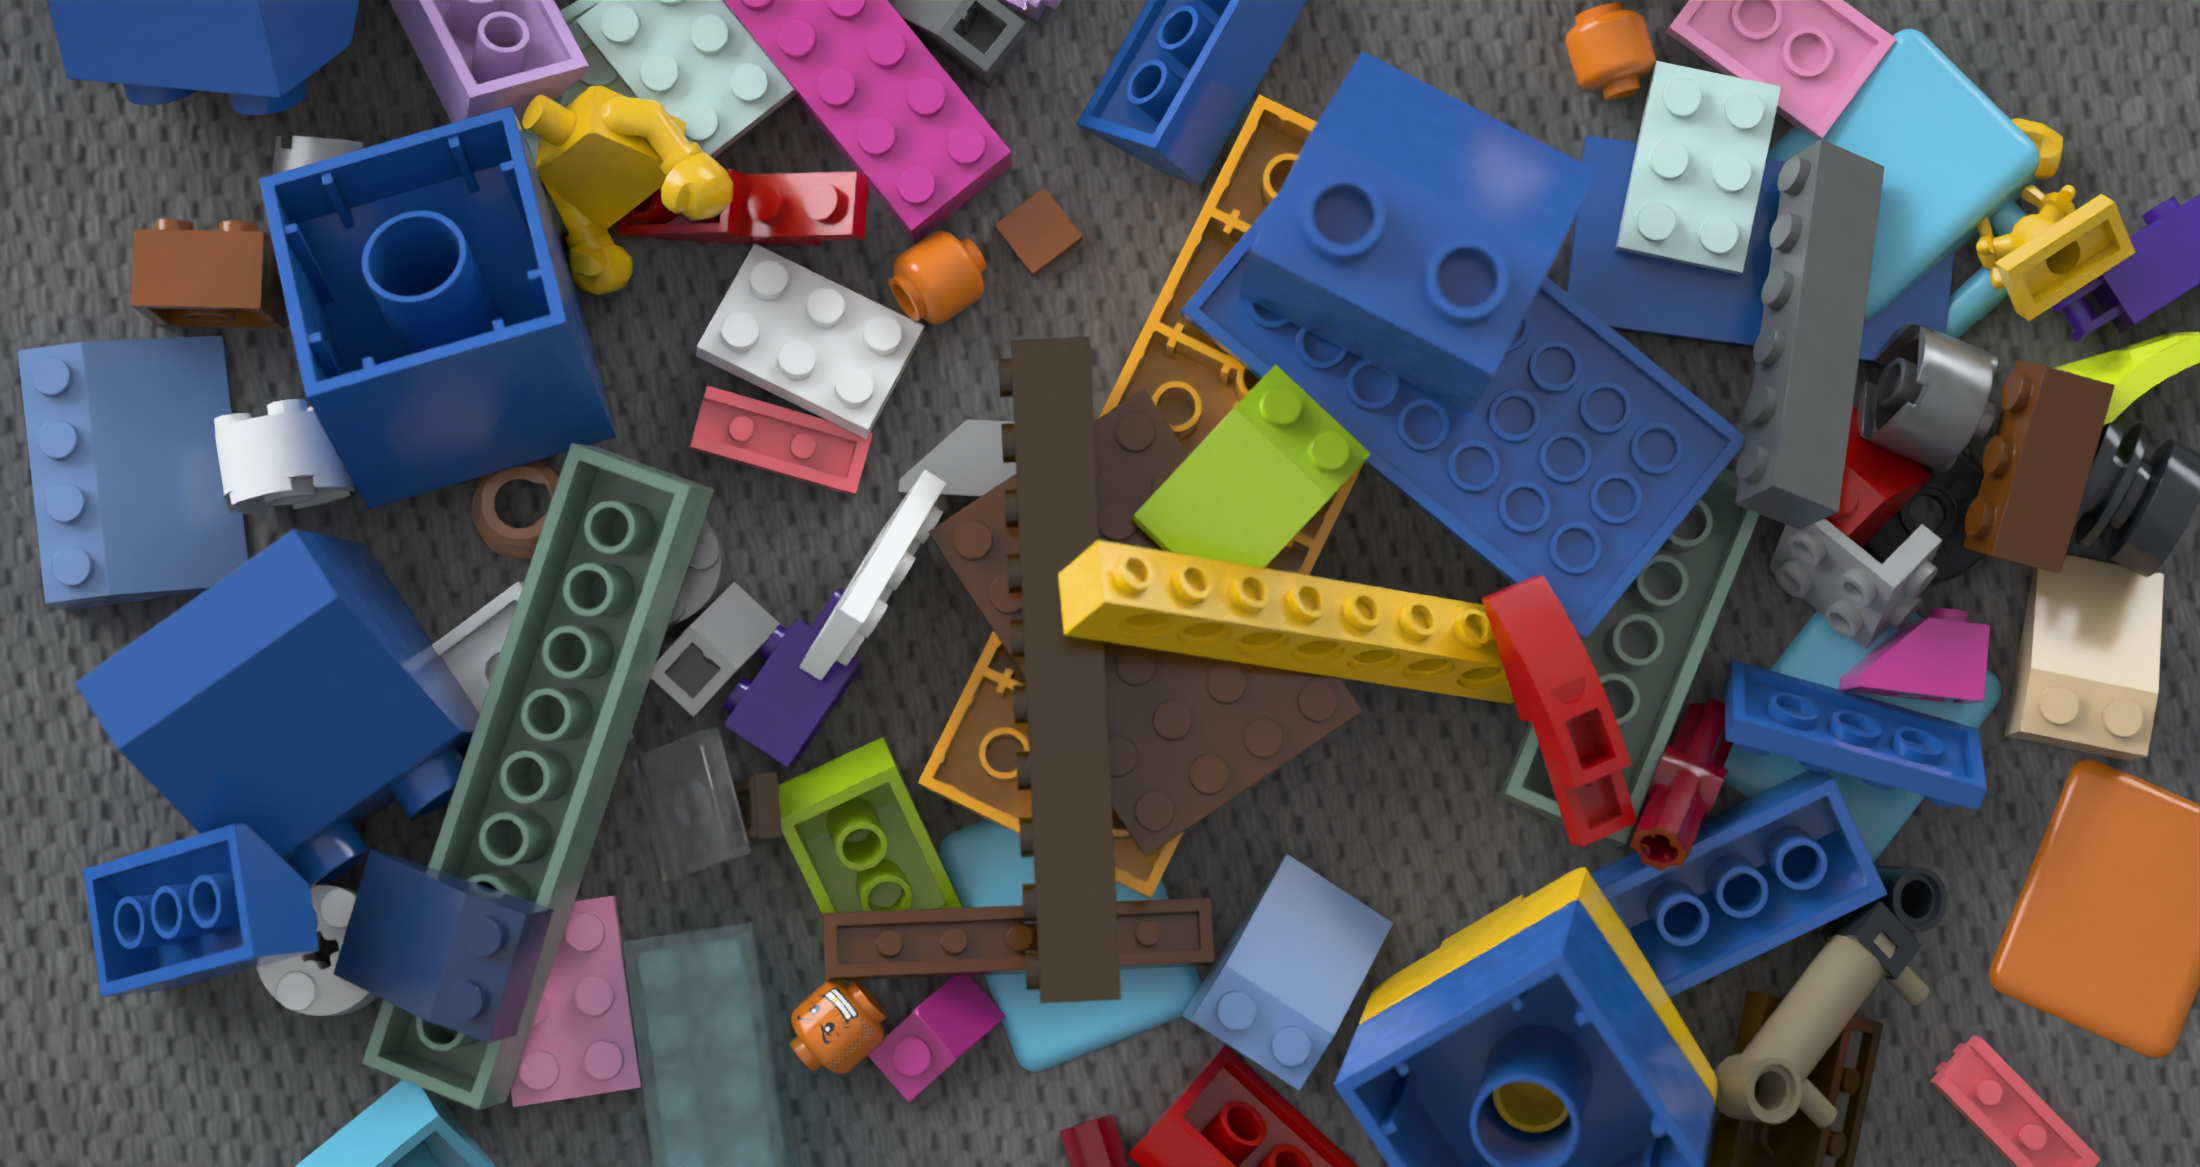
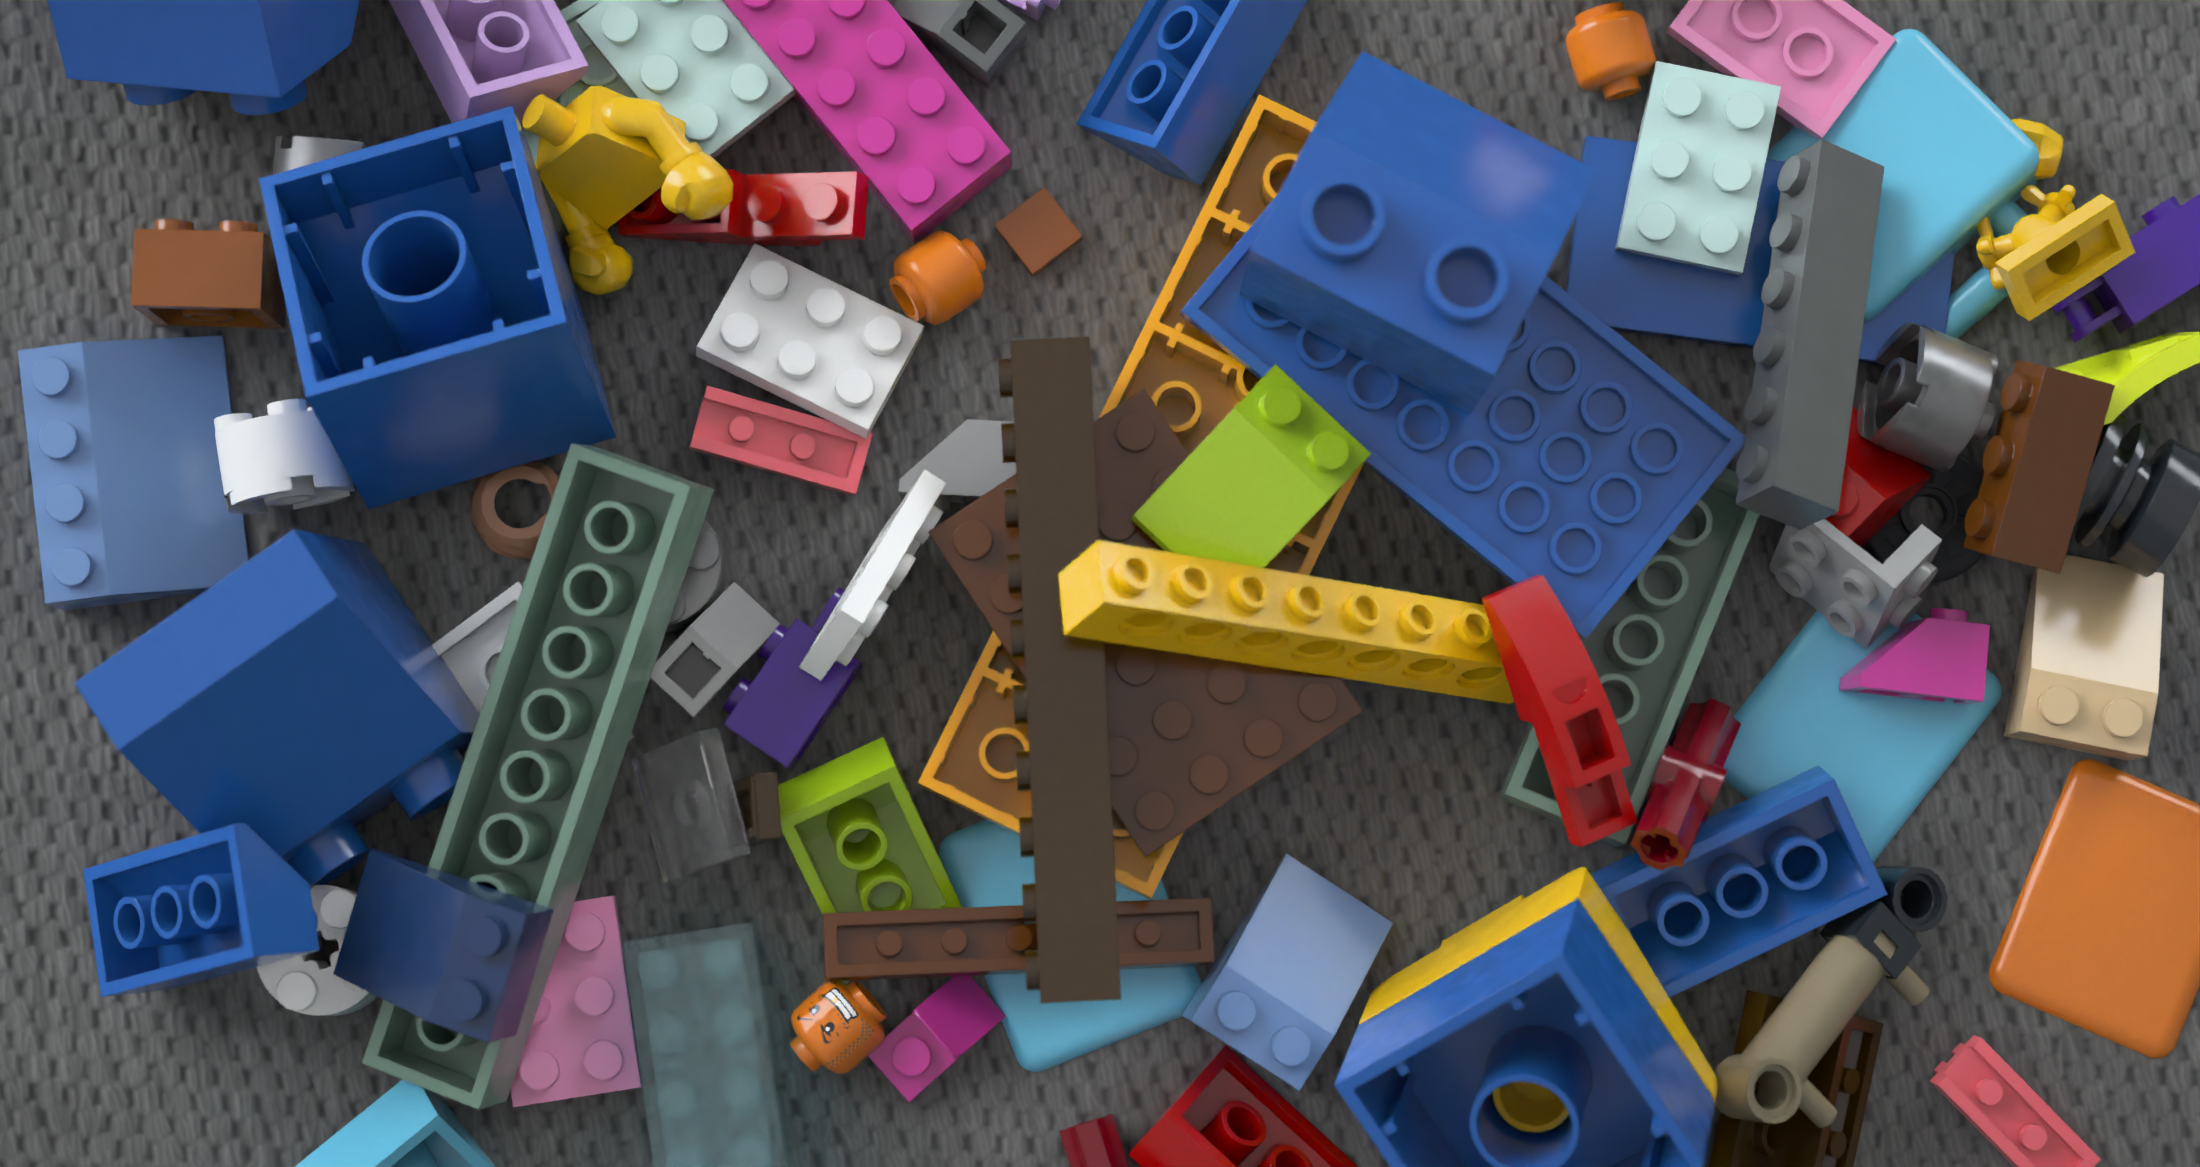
blue plate [1724,660,1987,811] -> none

